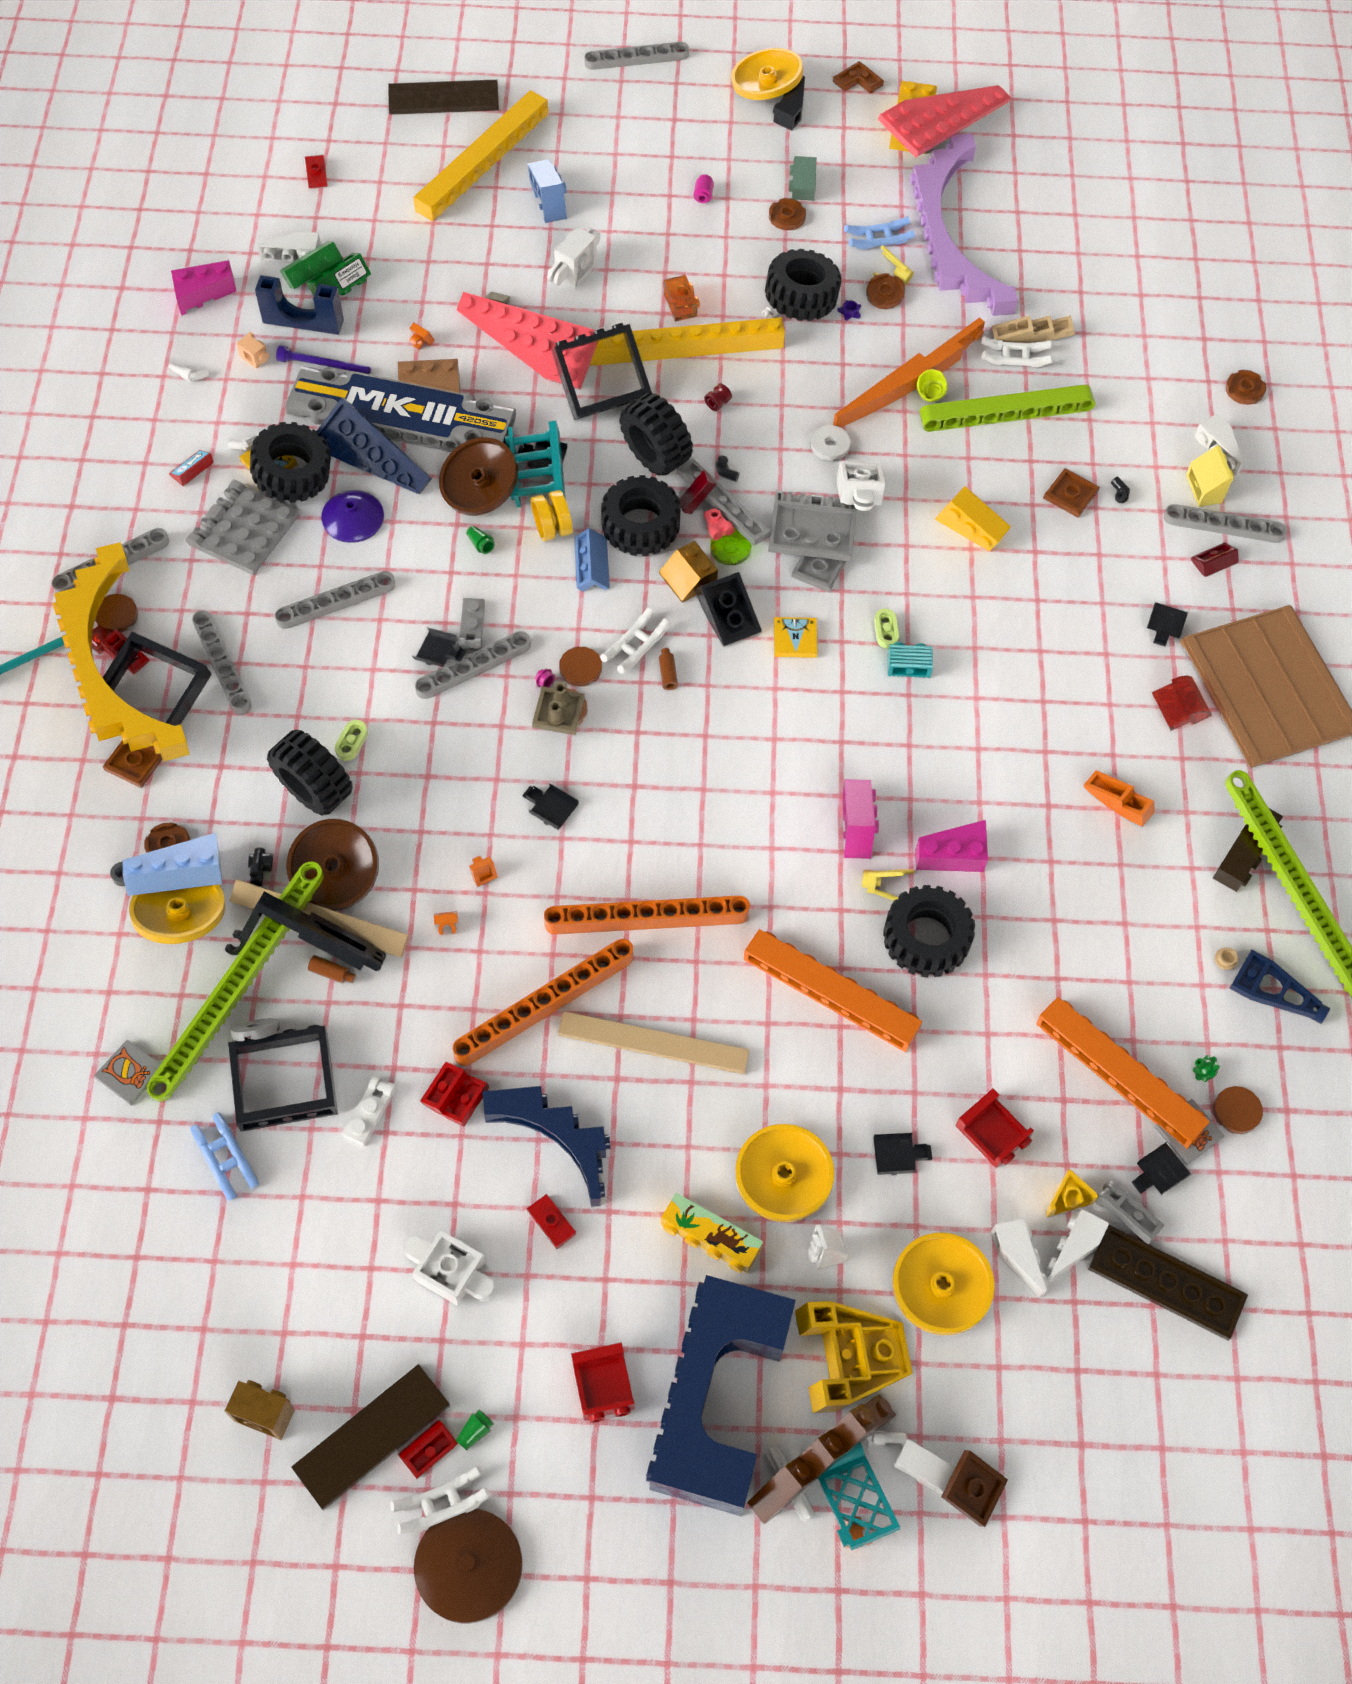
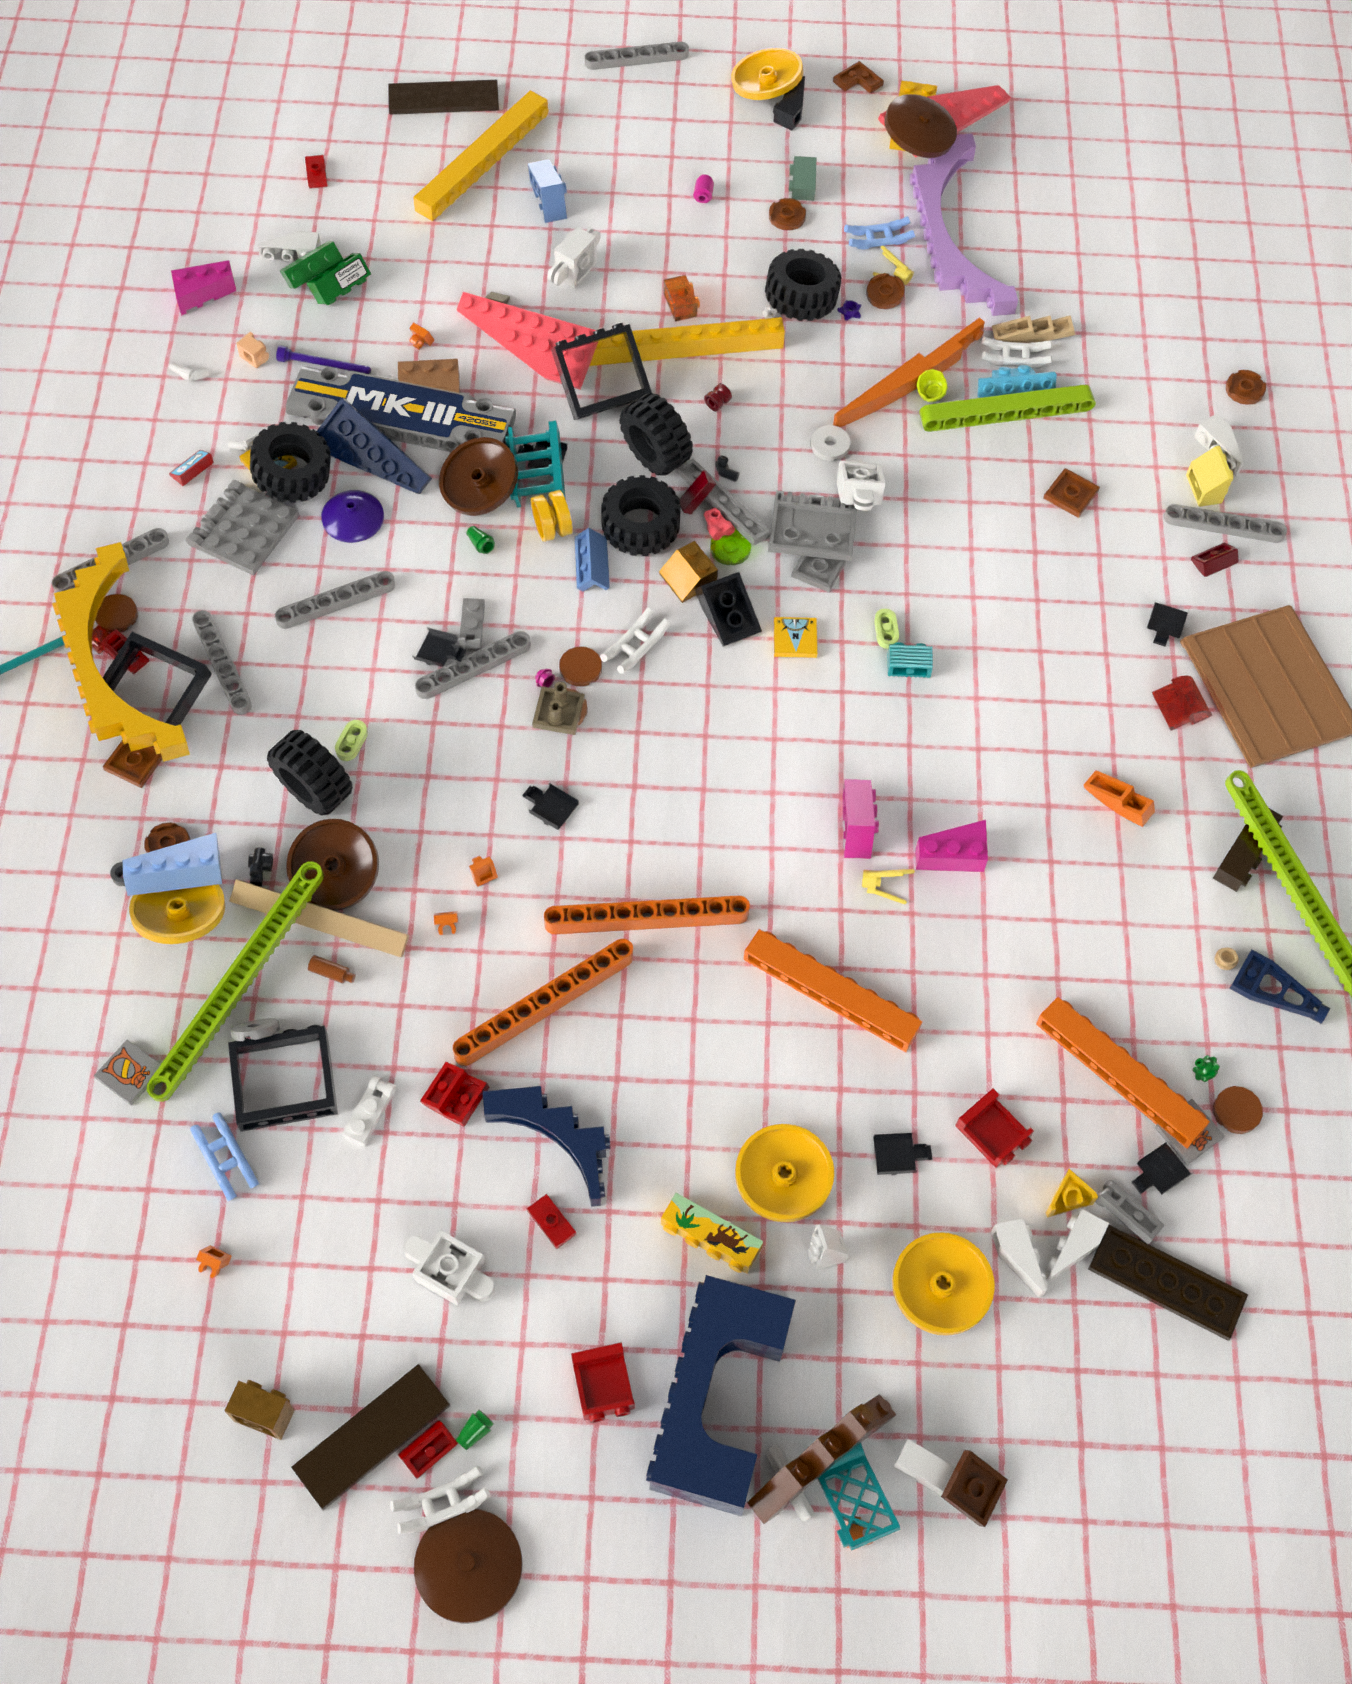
black hinge [225,891,386,971] -> none
dark blue arch [255,275,344,335] -> none
tan tile [558,1011,749,1074] -> none
dark orange cylinder [659,648,678,690] -> none
yellow wedge [795,1301,913,1414] -> none
white piece [866,1428,906,1448] -> none
black tyre [883,885,975,978] -> none
yellow wedge [935,486,1011,551] -> none
black arm [1111,476,1130,503] -> none
none -> orange tile [196,1245,232,1278]
none -> reddish brown dish [884,94,957,158]
none -> medium azure bracket [977,365,1057,398]

